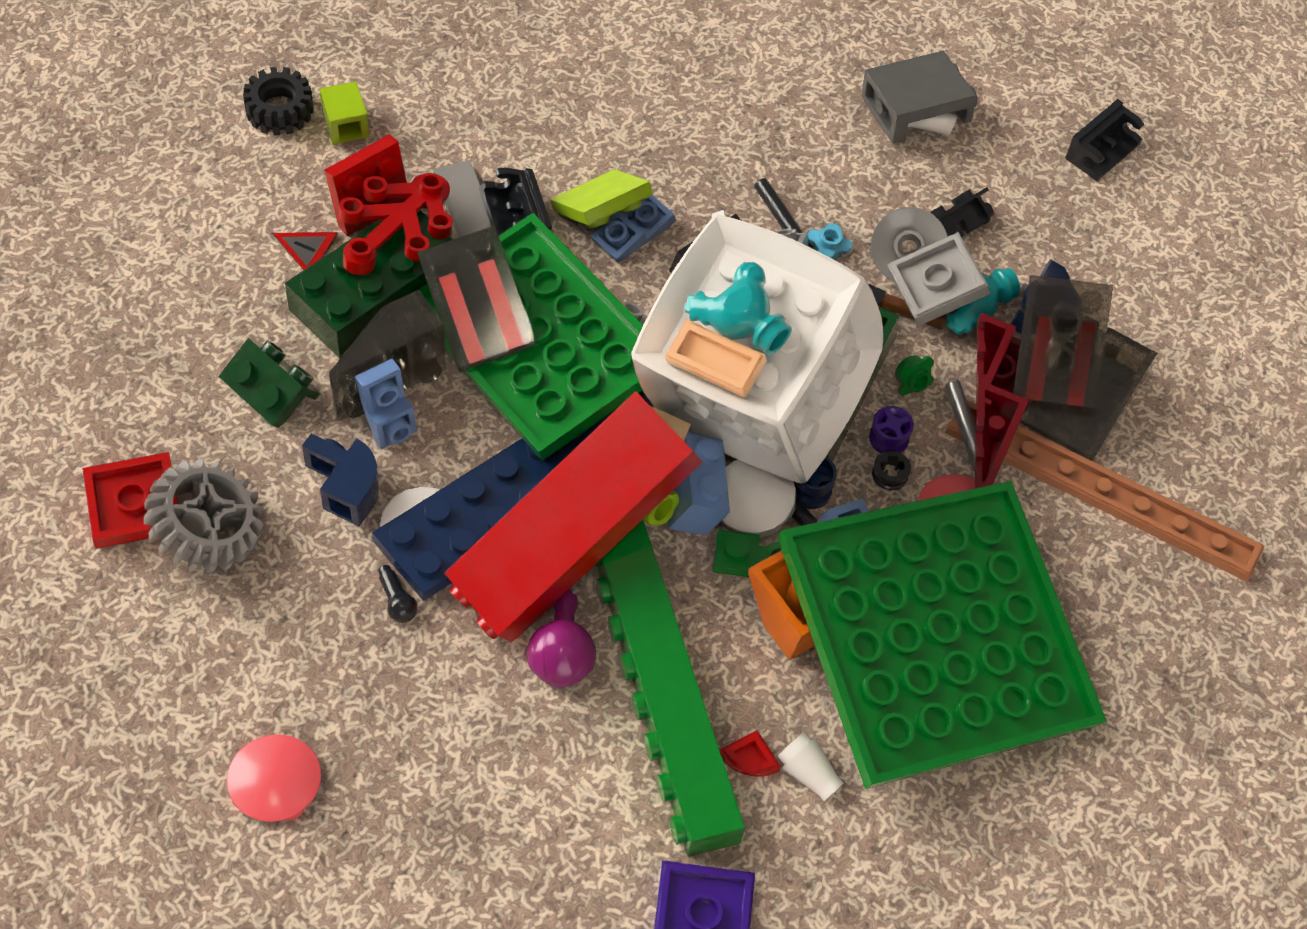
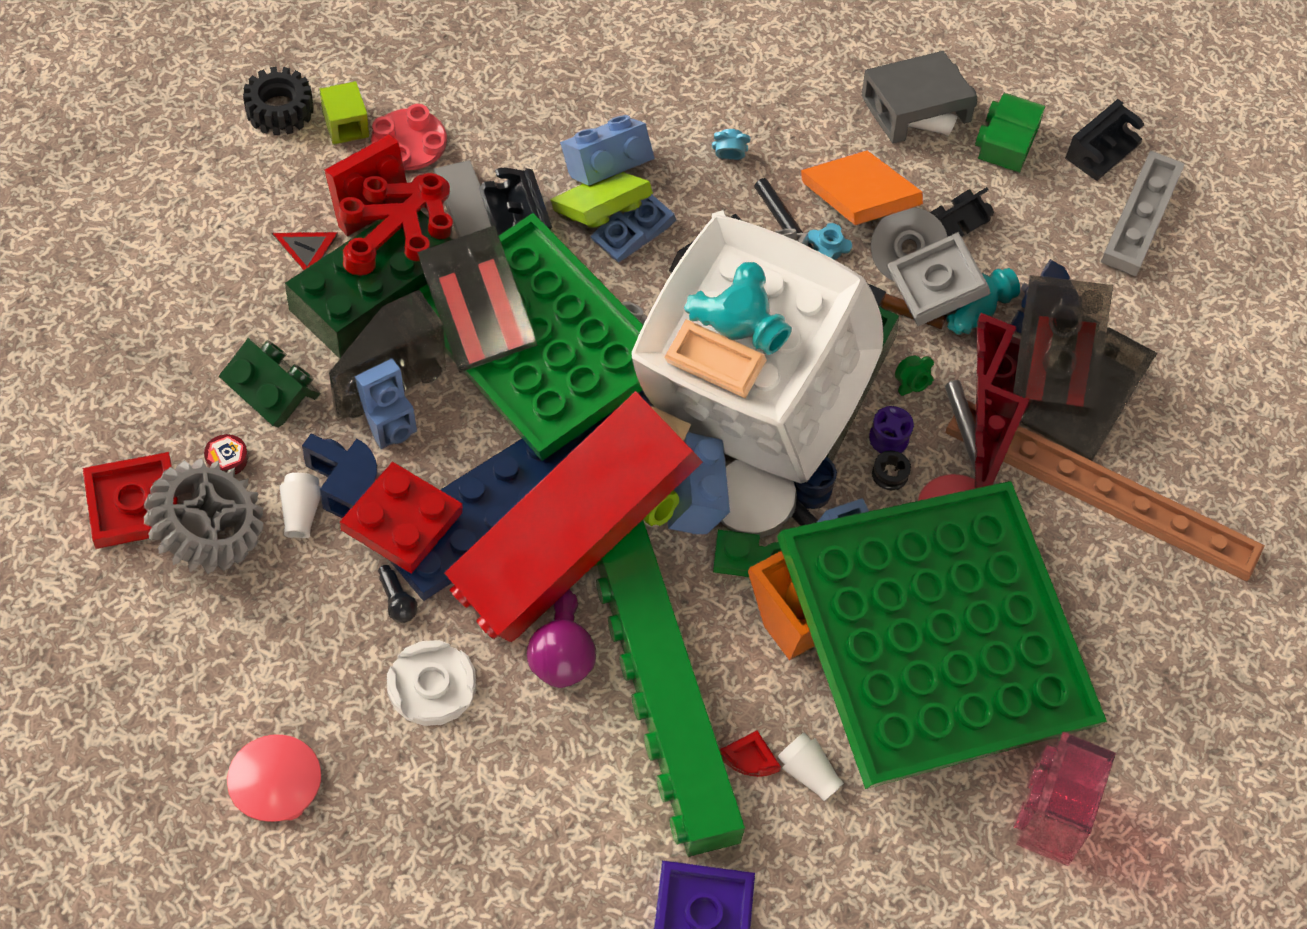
none -> tile [204,434,248,475]
none -> white cone [279,473,321,538]
none -> red plate [340,461,463,574]
none -> coral dish [371,104,447,170]
none -> white tile [387,640,476,726]
none -> medium blue brick [560,115,655,185]
none -> medium azure plate [712,129,751,160]
none -> orange tile [801,150,923,226]
none -> green brick [975,92,1046,173]
none -> clear pink brick [1013,732,1116,866]
none -> light grey plate [1101,150,1185,276]

